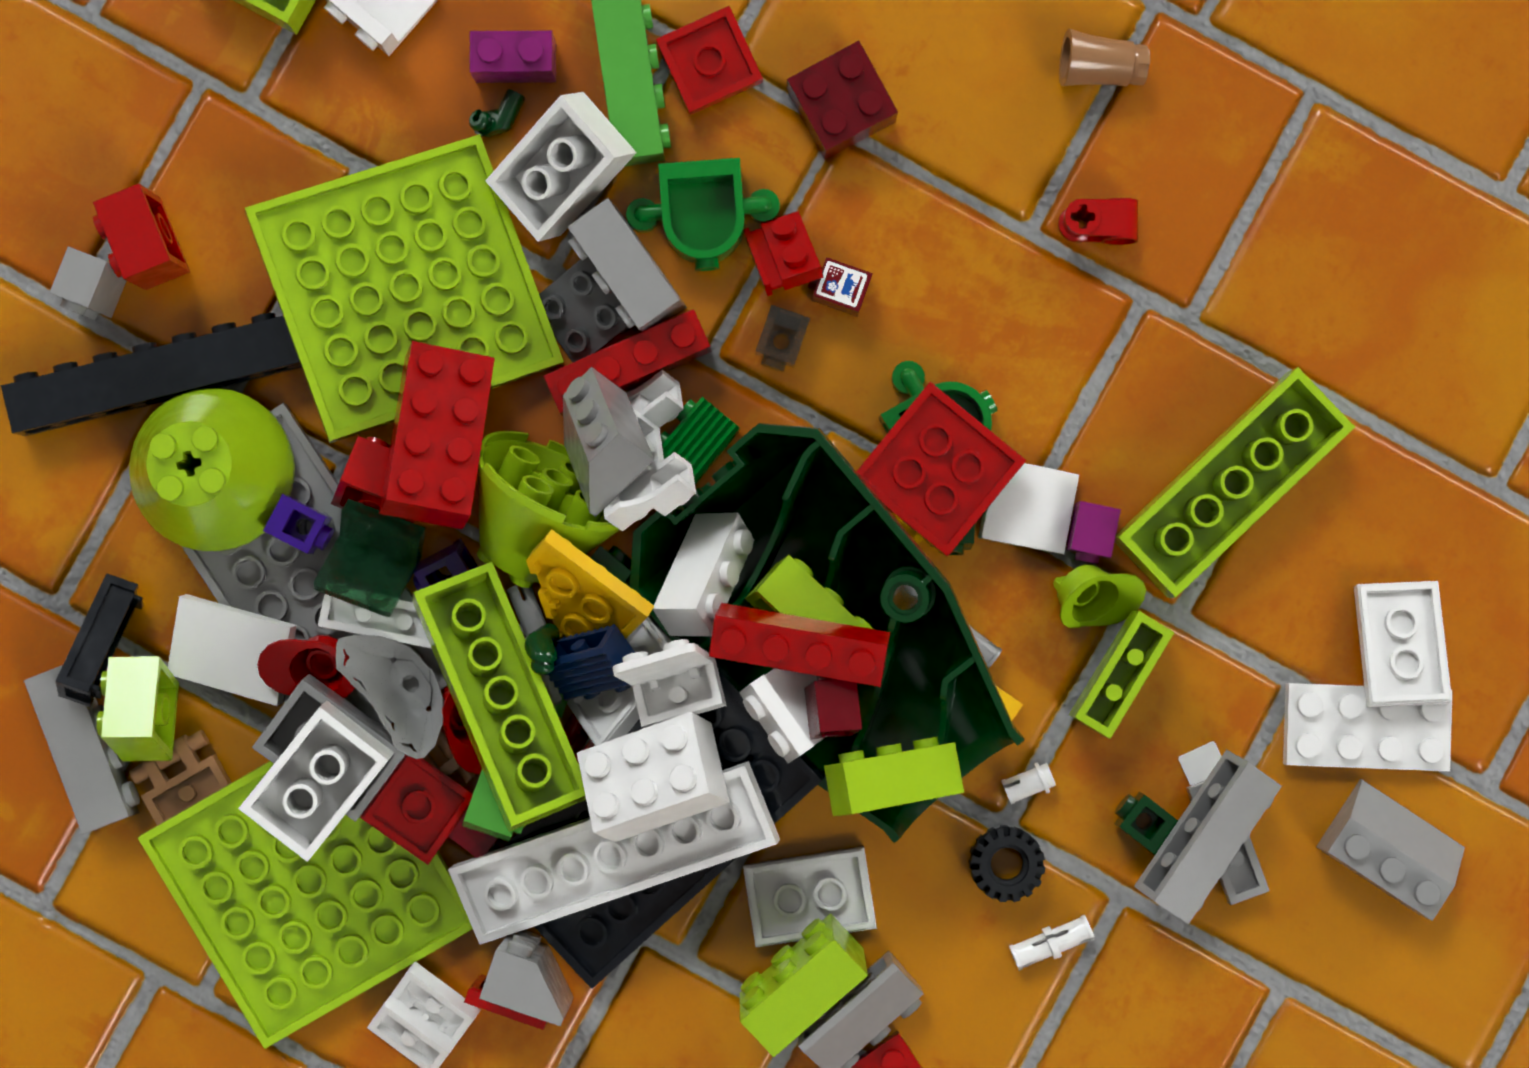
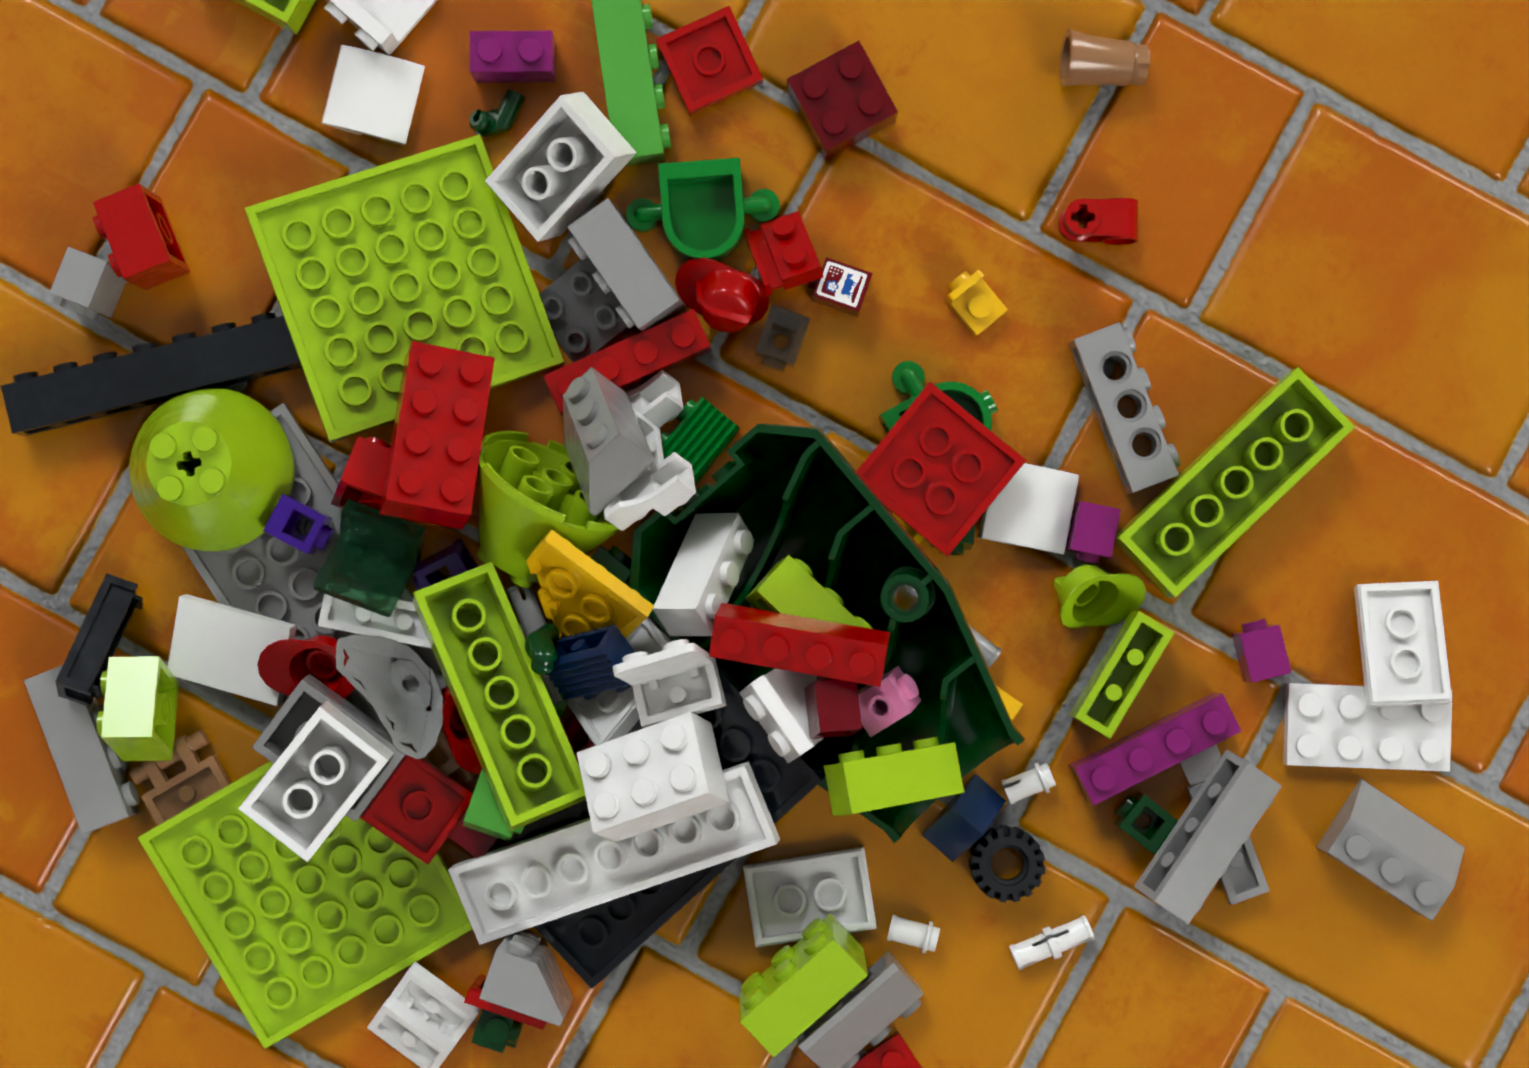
none -> white slope [321,45,425,146]
none -> dark green brick [471,1009,524,1053]
none -> red piece [675,258,769,333]
none -> bright pink brick [858,666,922,737]
none -> white pin [887,914,940,954]
none -> dark blue slope [921,774,1006,862]
none -> yellow bracket [945,270,1008,337]
none -> light grey brick [1069,322,1181,495]
none -> magenta brick [1069,692,1241,805]
none -> magenta brick [1232,619,1292,683]

